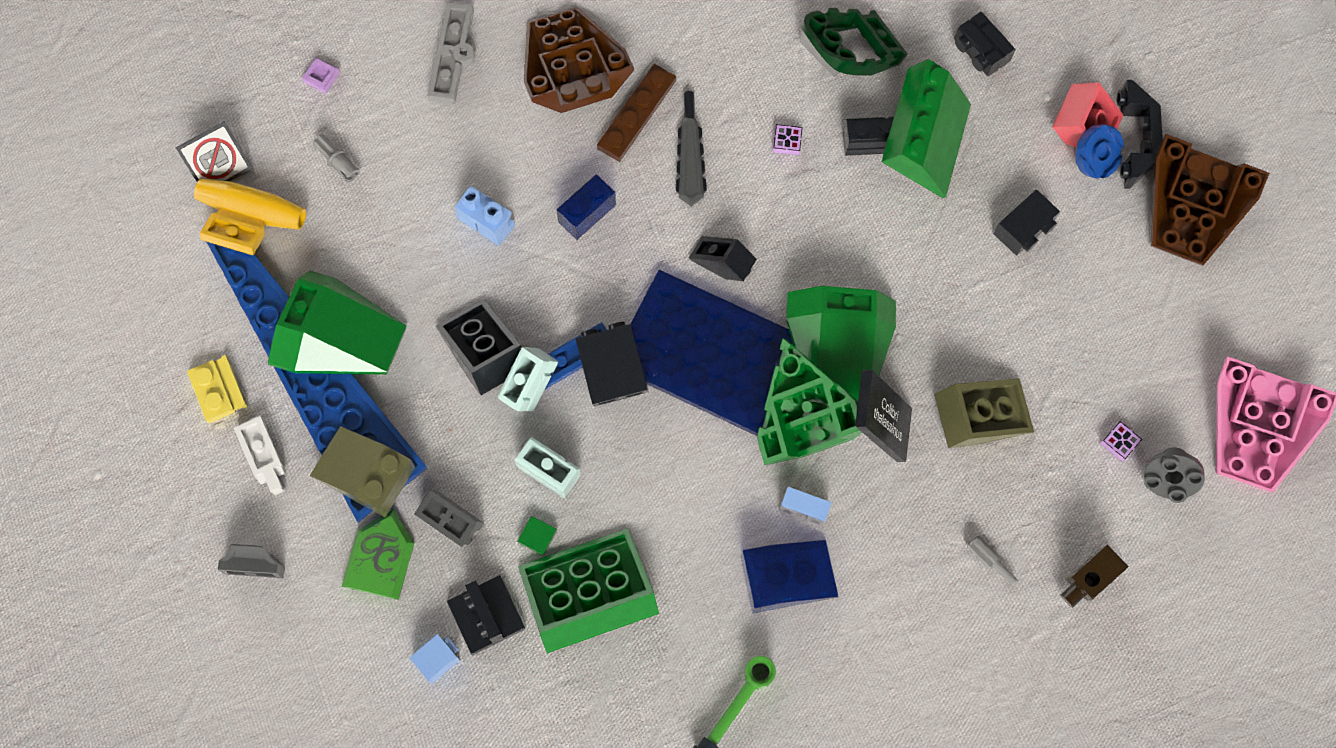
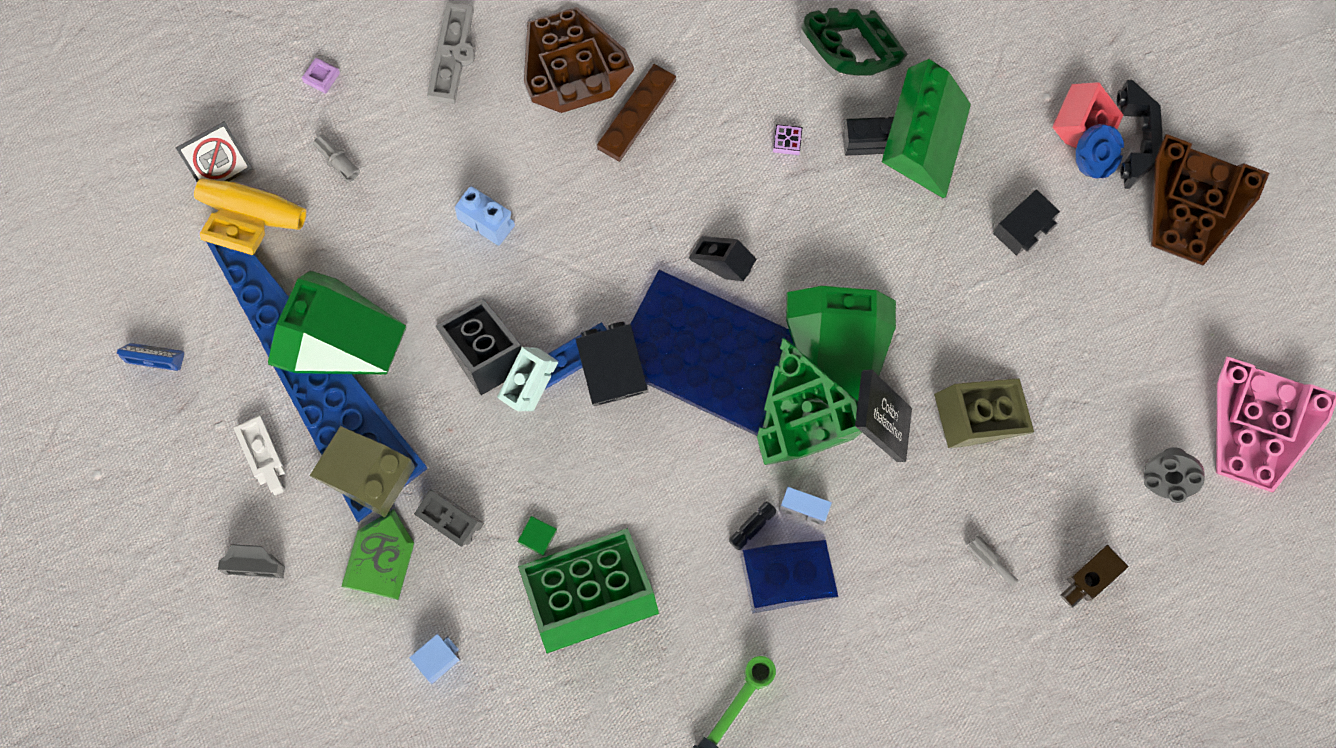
light yellow plate [187,355,248,423] -> none
black bracket [447,575,526,655] -> none
light aqua brick [515,437,581,499] -> none
clear blue brick [556,174,616,240] -> none
dark grey sword [676,91,707,207] -> none
black brick [954,12,1016,77] -> none
tile [1100,421,1143,462] -> none
none -> blue slope [117,343,185,371]
none -> black axle [729,501,777,550]

